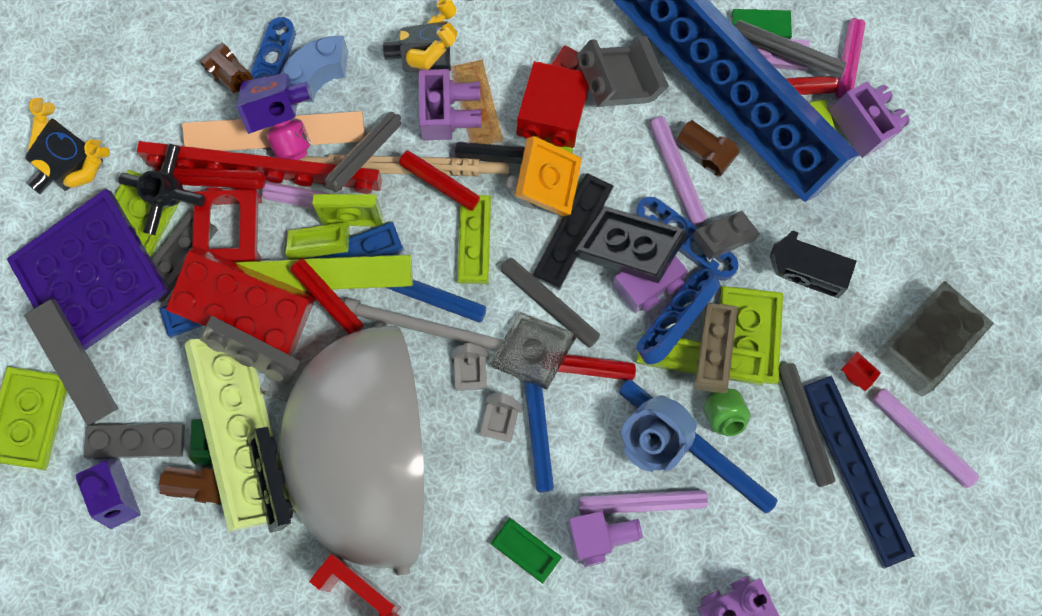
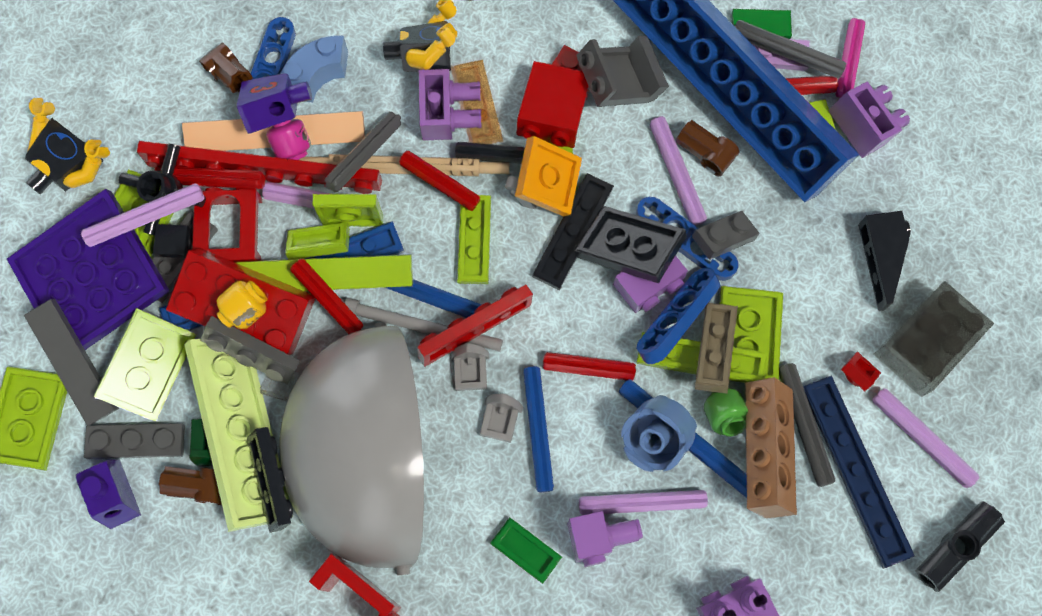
clear smoke tile [490,312,576,390] -> none
dark grey axle [501,257,600,347] -> none
black piece [770,231,857,299] -> none
none -> lavender axle [81,184,204,247]
none -> tile [93,308,197,422]
none -> black tile [153,224,190,258]
none -> yellow head [217,281,267,329]
none -> red plate [417,284,533,367]
none -> medium nougat brick [745,377,797,519]
none -> black slope [858,211,911,311]
none -> black piece [915,501,1005,592]

